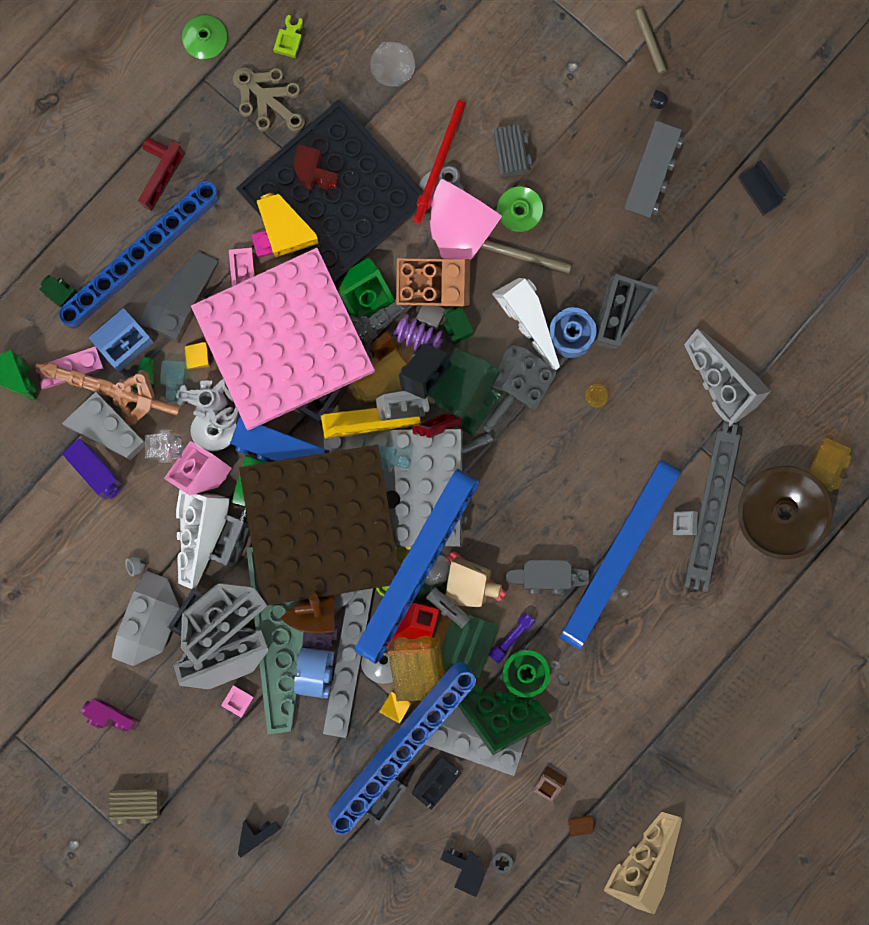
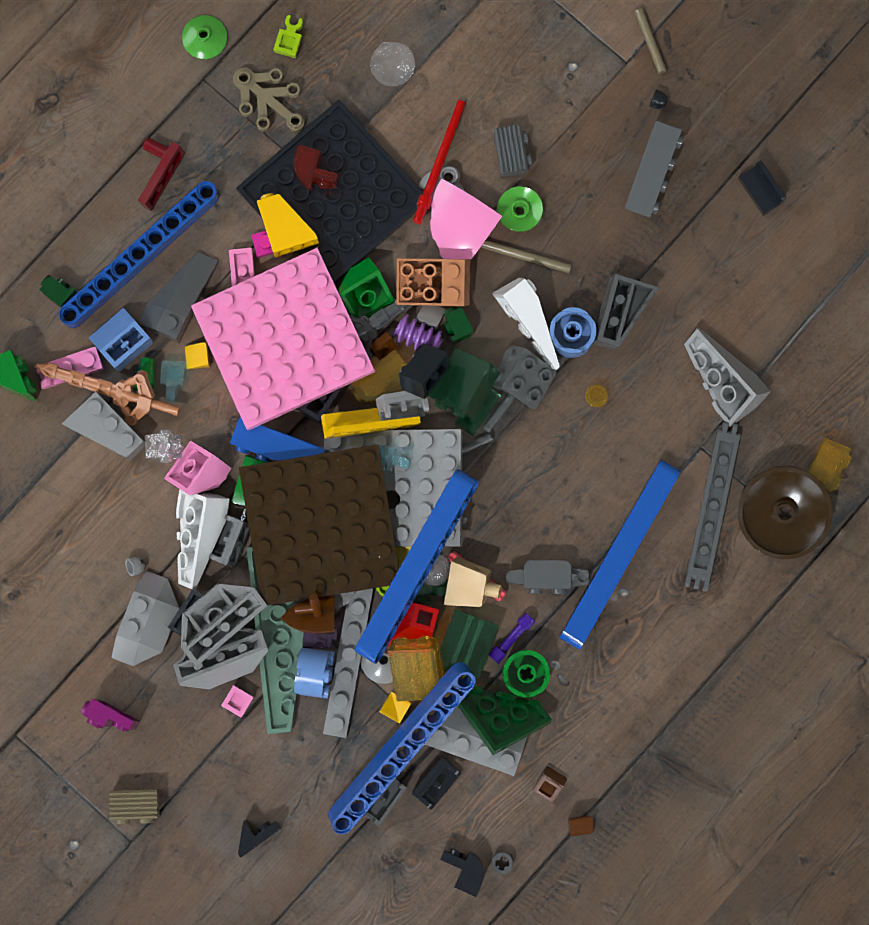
dark purple window [61,438,123,500] -> none
light grey animal [176,378,239,429] -> none
white dish [191,409,236,451] -> none
dark red tile [412,413,461,438] -> none
dark grey pin [426,587,471,629] -> none
tan wedge [604,812,682,914] -> none
light grey tile [673,511,698,536] -> none

